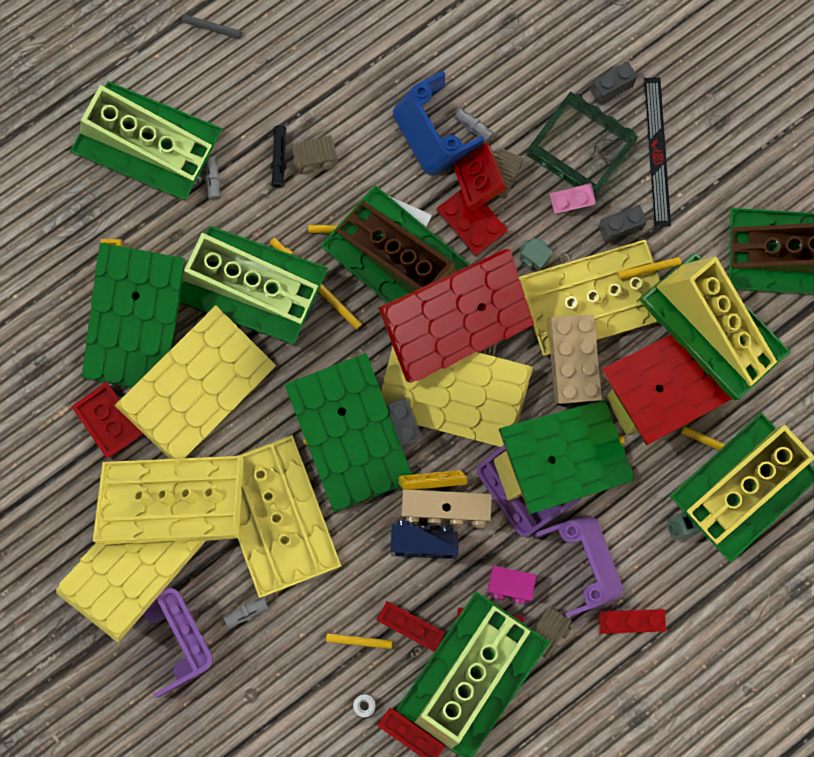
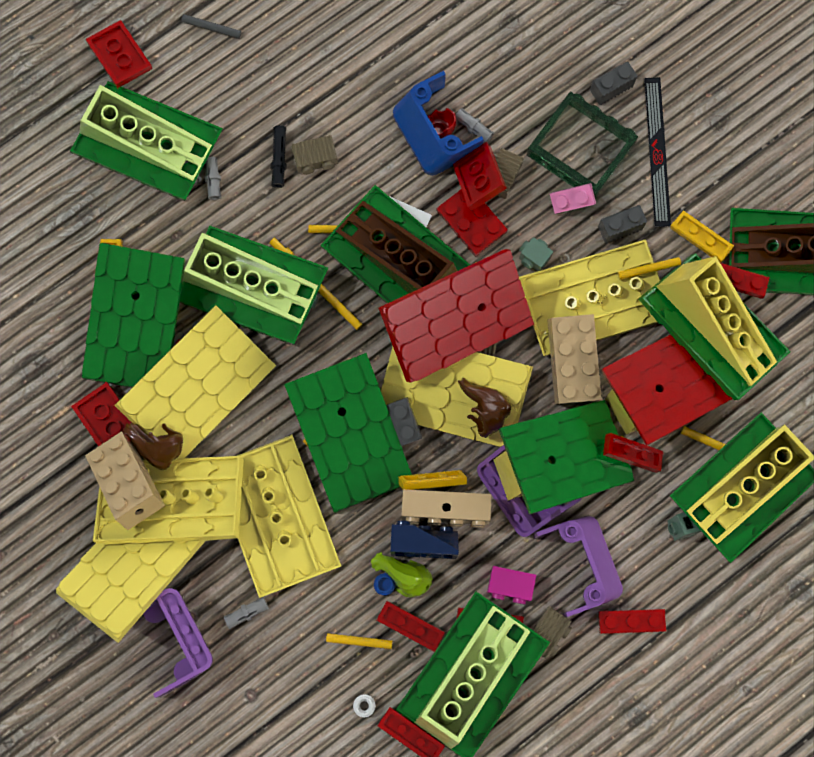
none -> red plate [85,20,153,89]
none -> tan brick [85,431,165,530]
none -> reddish brown piece [123,423,183,470]
none -> lime piece [371,552,432,598]
none -> blue plate [374,573,395,596]
none -> red hair [428,108,456,139]
none -> reddish brown piece [458,378,511,438]
none -> red plate [603,433,663,473]
none -> yellow tile [670,210,734,263]
none -> red plate [720,263,770,299]

